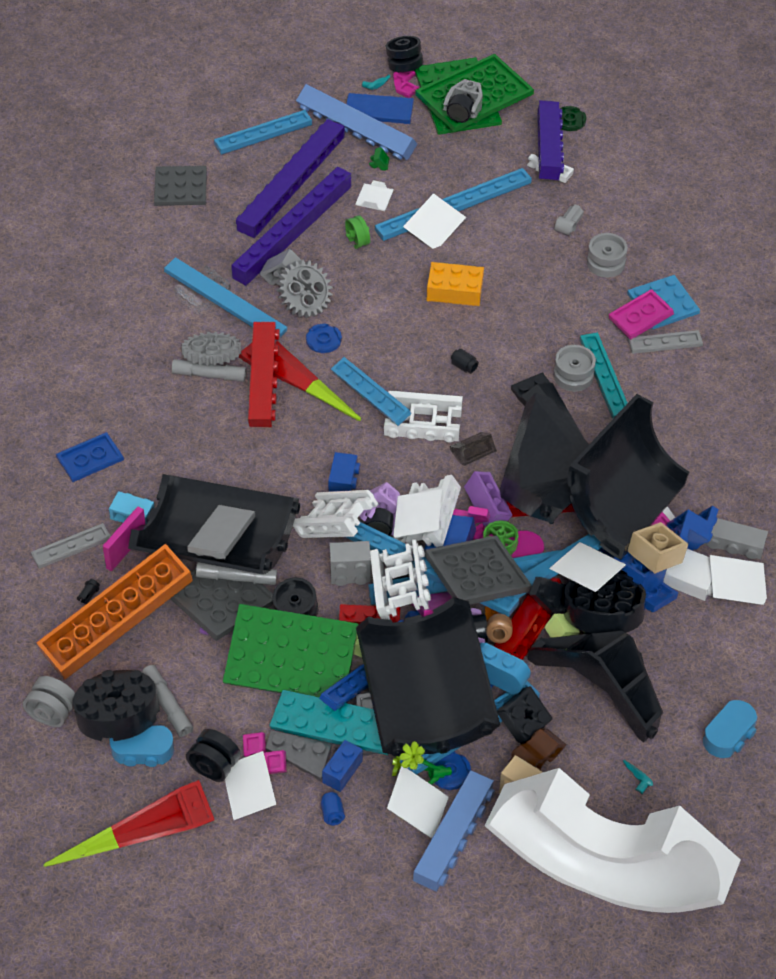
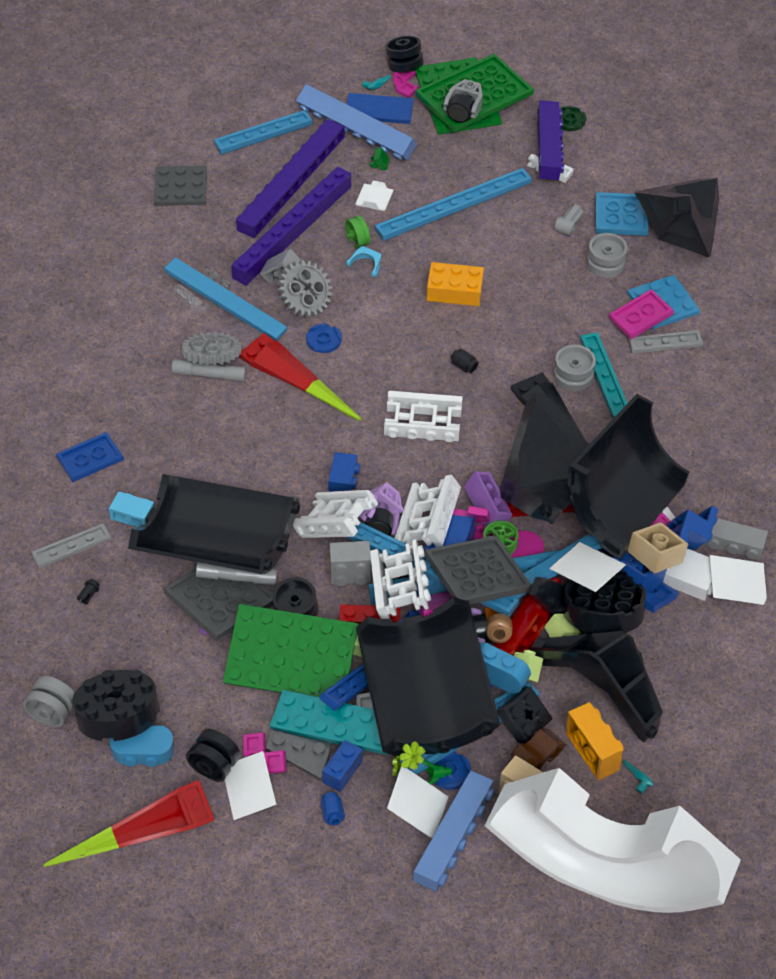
orange brick [36,544,193,680] -> none
dark pink tile [103,507,146,571] -> none
light grey piece [142,665,194,737] -> none
light grey tile [188,505,255,559] -> none
red brick [248,322,280,427] -> none
dark azure plate [331,357,412,426] -> none
white sticker [393,488,442,538] -> none
white sticker [403,193,466,249] -> none
clear smoke brick [449,432,497,466] -> none
dark azure brick [703,700,757,758] -> none
none -> medium azure helmet [346,246,382,277]
none -> yellowish green brick [514,650,543,682]
none -> light orange brick [565,702,624,781]
none -> dark azure plate [595,192,648,236]
none -> black panel [635,178,719,257]

